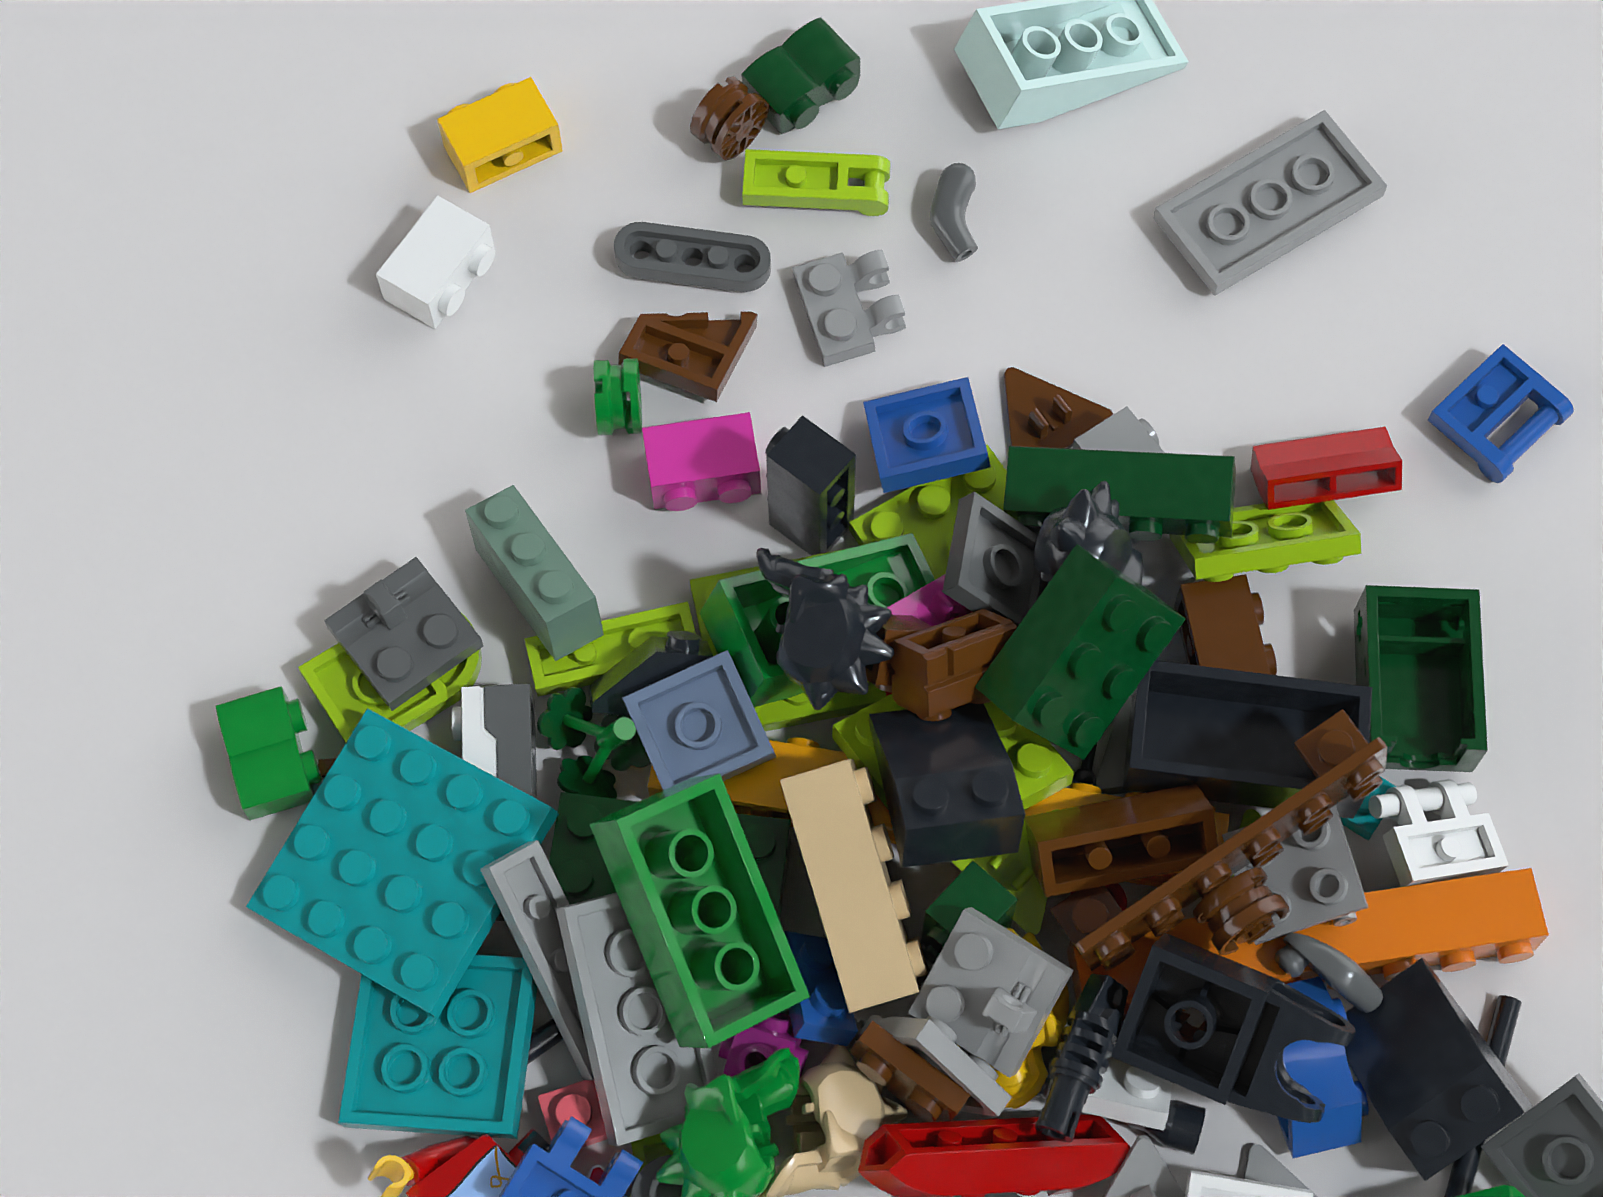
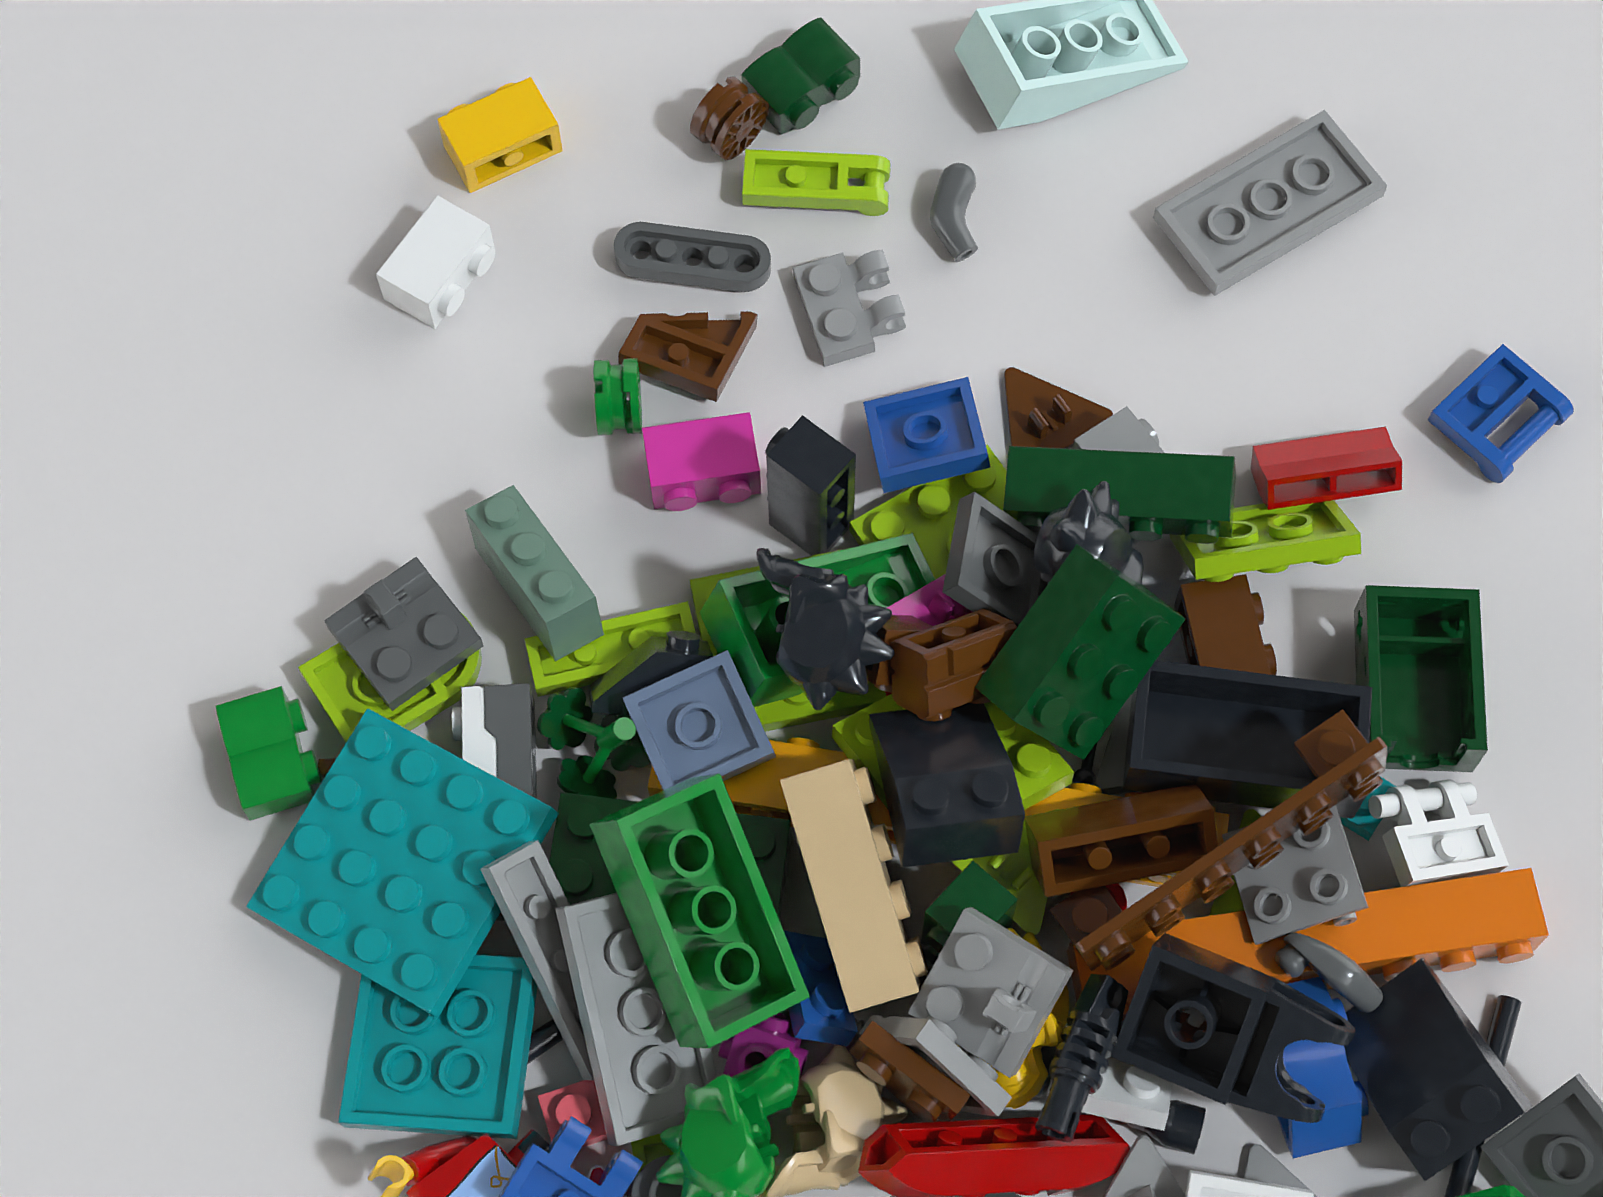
reddish brown wheel [1193,867,1290,955] -> none

